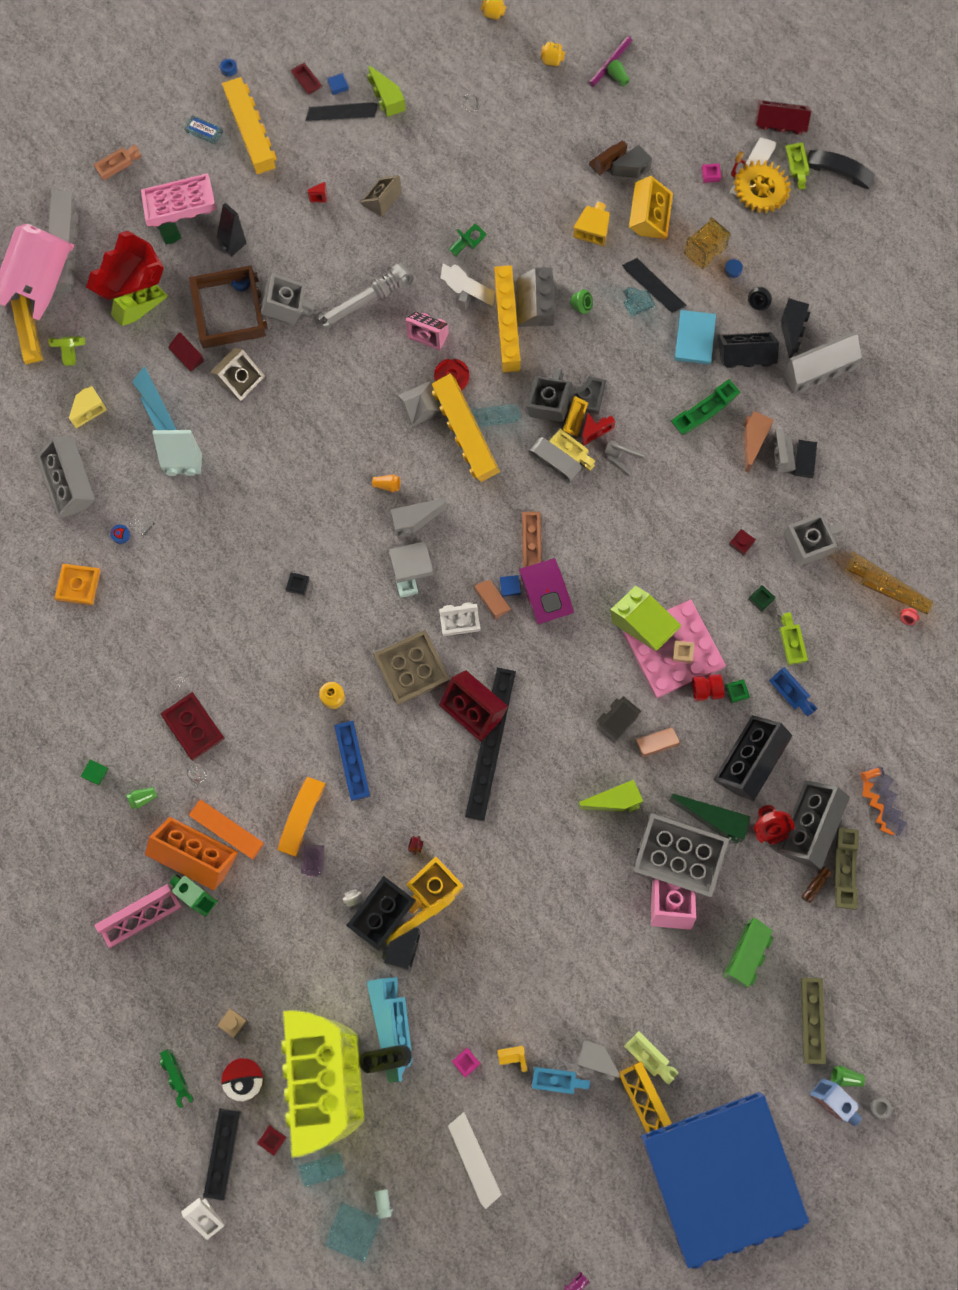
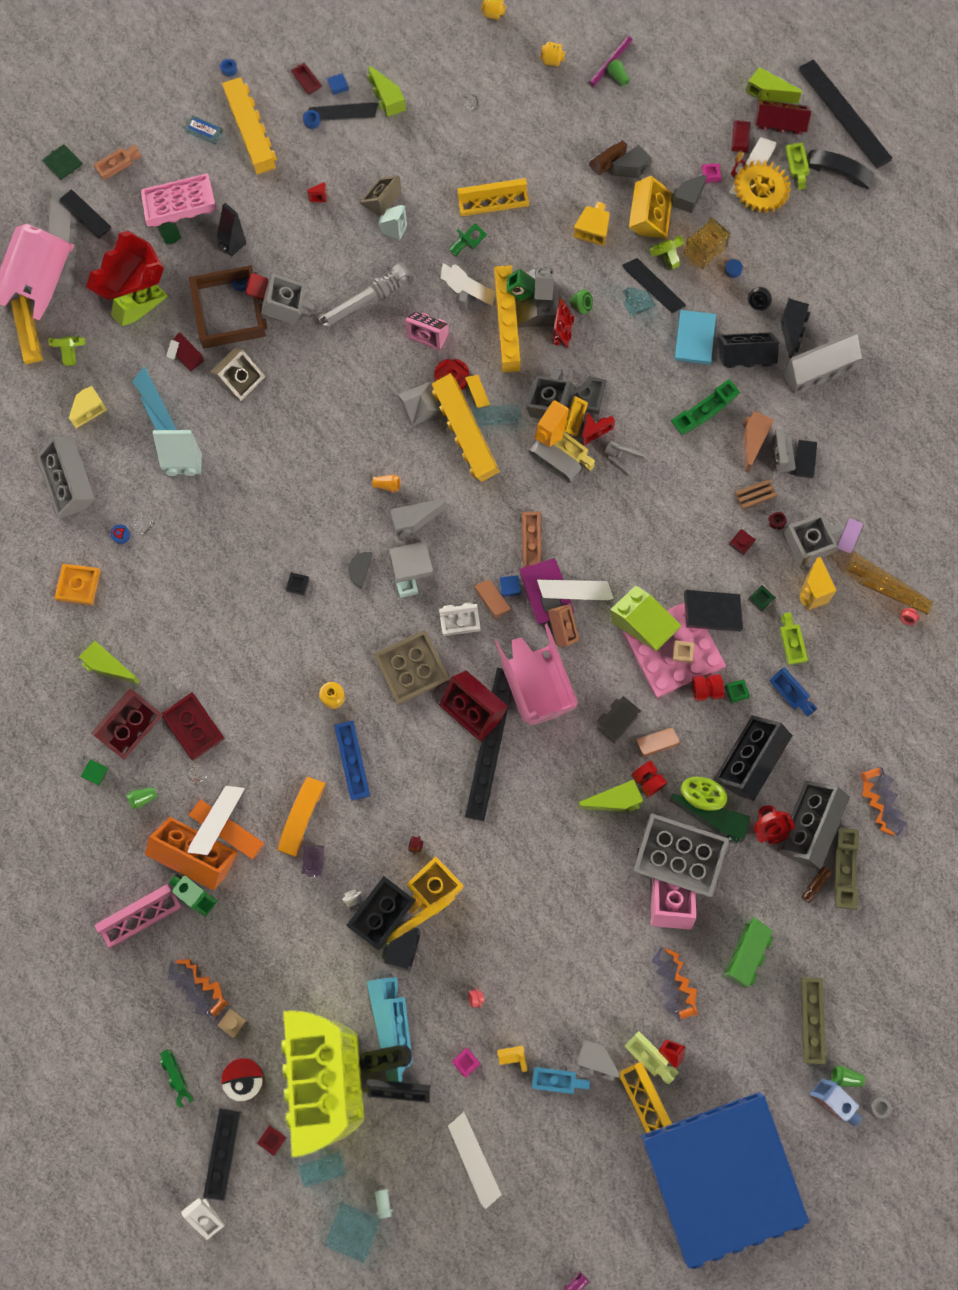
none -> dark green piece [42,144,83,180]
none -> black tile [59,189,111,239]
none -> lime slope [79,640,140,684]
none -> dark red slope [91,689,163,760]
none -> white sticker [166,340,179,360]
none -> piece [168,959,229,1020]
none -> white sticker [188,786,245,855]
none -> red slope [246,273,269,300]
none -> blue tile [303,110,320,129]
none -> dark grey tile [348,552,373,589]
none -> black tile [367,1079,430,1103]
none -> light aqua slope [378,205,407,240]
none -> yellow fence [457,178,529,216]
none -> yellow sticker [465,374,490,408]
none -> coral plate [468,988,484,1008]
none -> bright pink piece [495,624,578,725]
none -> green brick [506,269,535,301]
none -> light grey slope [534,266,554,300]
none -> light orange slope [535,400,569,447]
none -> white sticker [537,580,614,601]
none -> nougat slope [548,604,579,647]
none -> red hinge [552,297,574,348]
none -> red wheel [631,760,668,798]
none -> lime tile [649,235,685,270]
none -> piece [652,948,698,1022]
none -> red slope [659,1040,686,1068]
none -> dark grey slope [672,175,707,214]
none -> lime plate [681,777,727,811]
none -> black tile [684,590,743,632]
none -> dark red tile [731,120,751,153]
none -> medium nougat tile [735,479,777,510]
none -> lime slope [746,67,803,104]
none -> dark red plate [768,512,787,530]
none -> black tile [799,59,892,169]
none -> yellow slope [799,557,837,611]
none -> lavender sticker [838,518,863,554]

